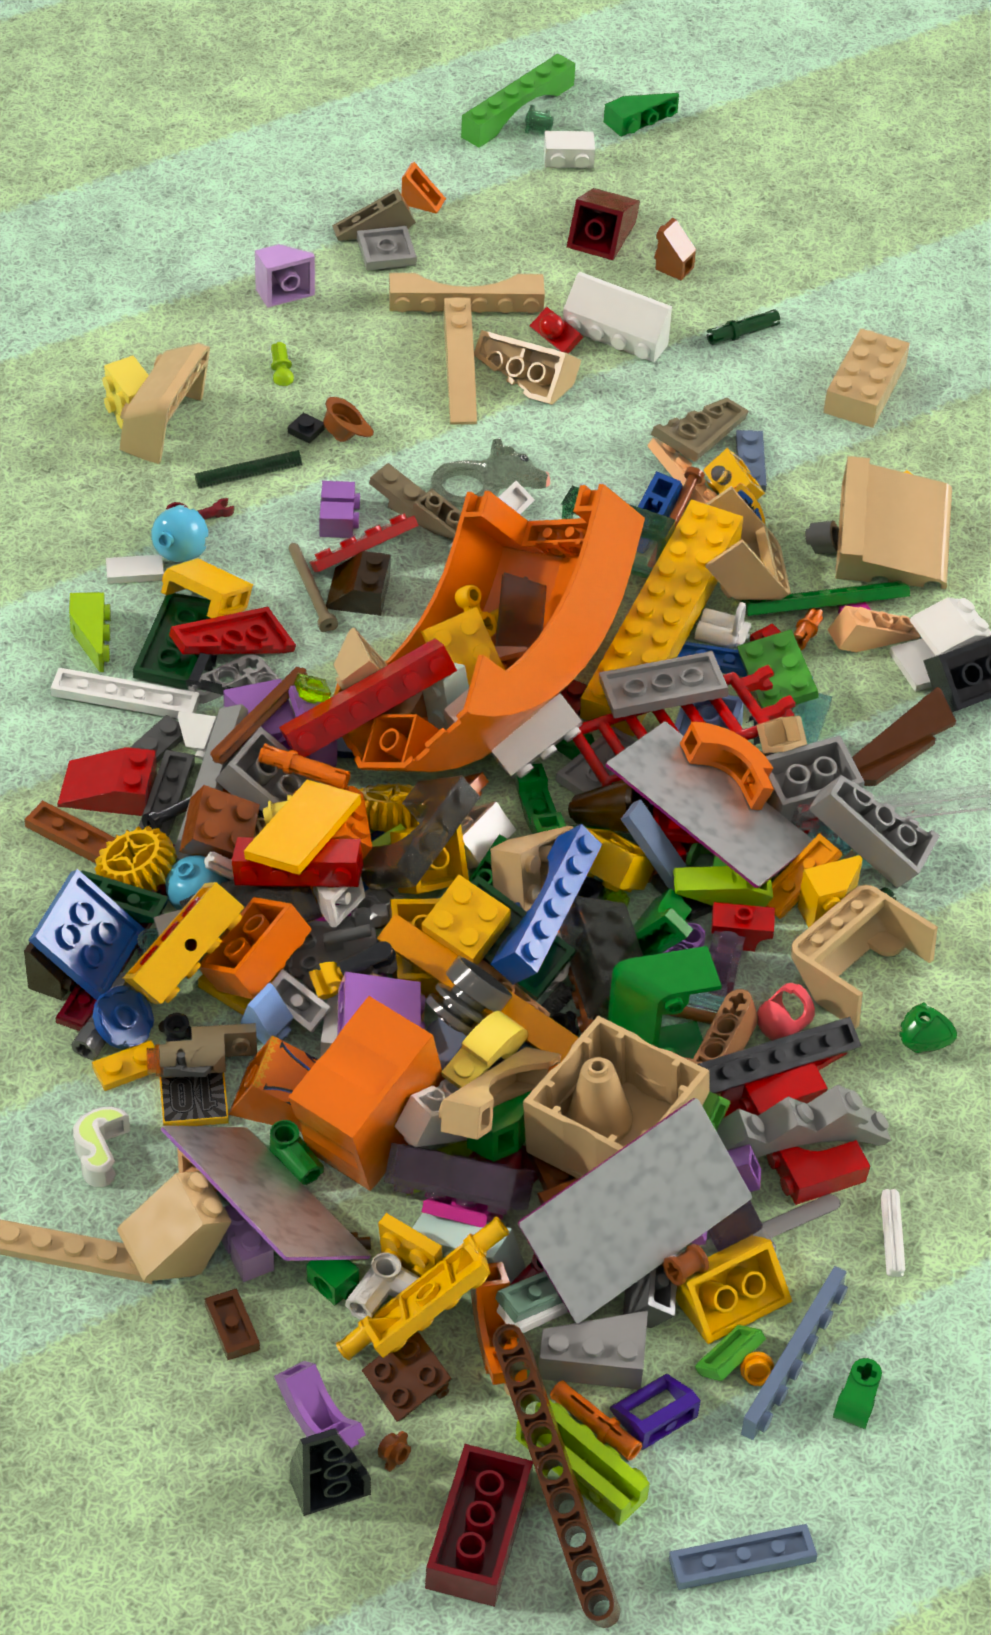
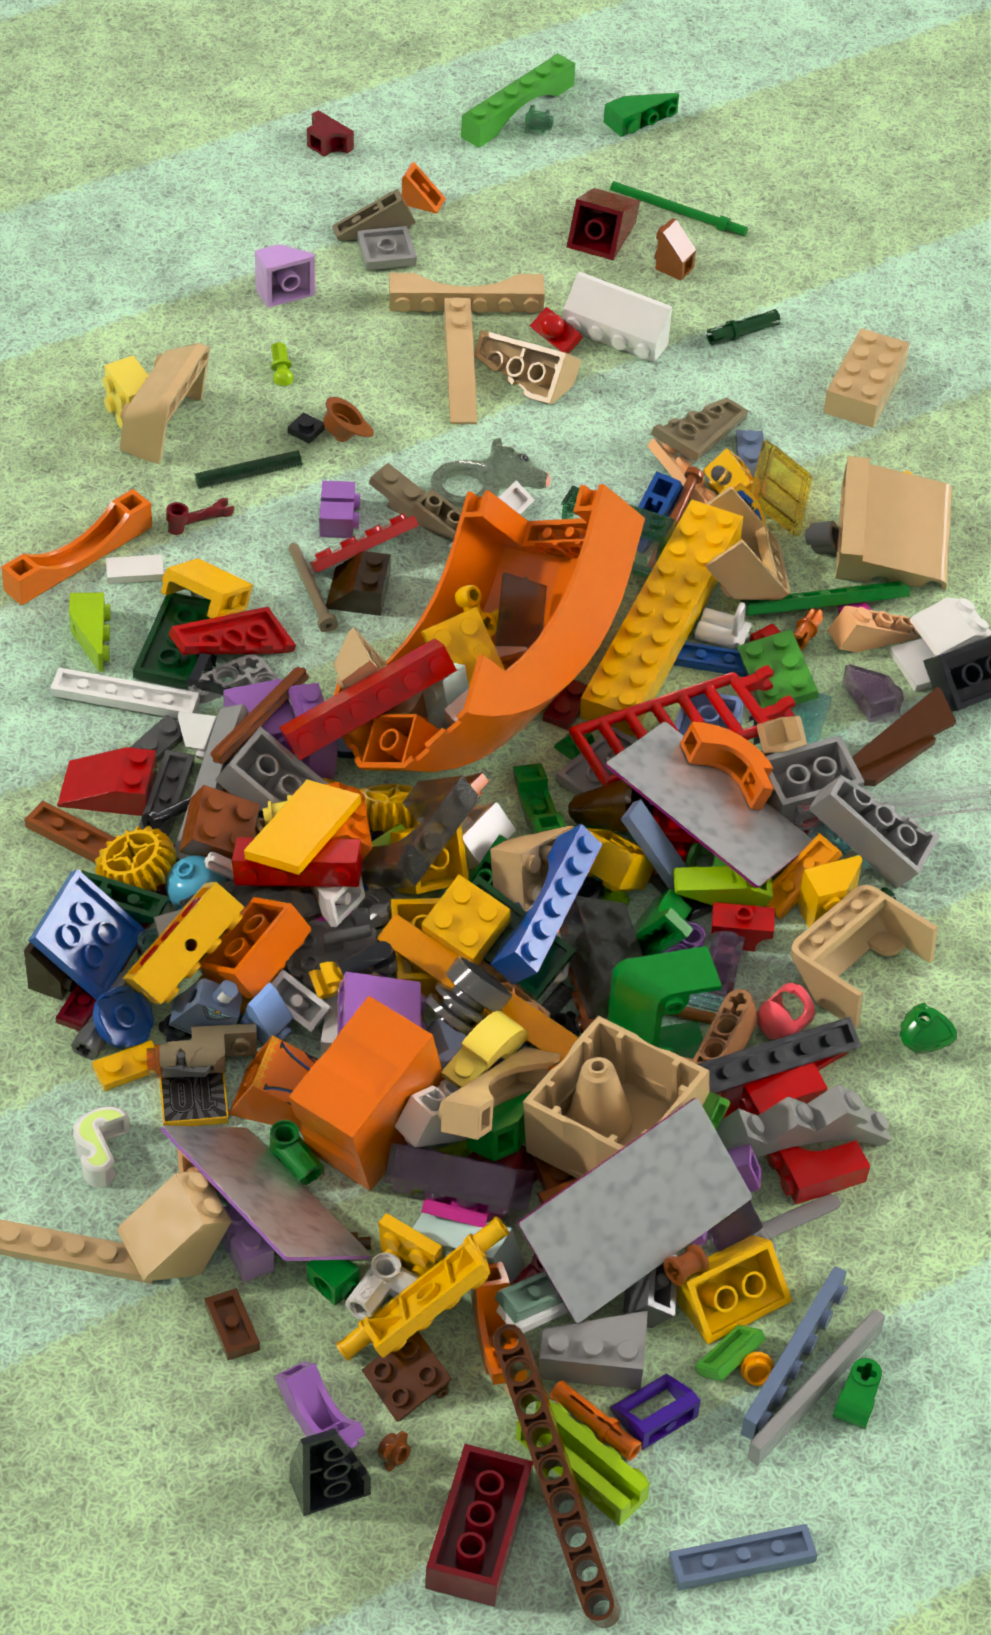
medium azure cylinder [151,505,208,563] -> none
orange pin [258,743,351,790] -> none
clear neon green plate [294,673,332,703] -> none
white slope [491,694,582,779] -> none
white brick [544,131,595,168] -> none
light grey plate [599,651,728,718] -> none
white axle [881,1189,905,1277] -> none
none -> orange arch [1,489,152,606]
none -> sand blue torso [169,978,243,1034]
none -> dark red brick [307,110,354,157]
none -> green bar [610,181,748,237]
none -> light grey tile [748,1309,885,1466]
none -> clear yellow piece [751,439,813,536]
none -> clear purple slope [842,664,904,723]

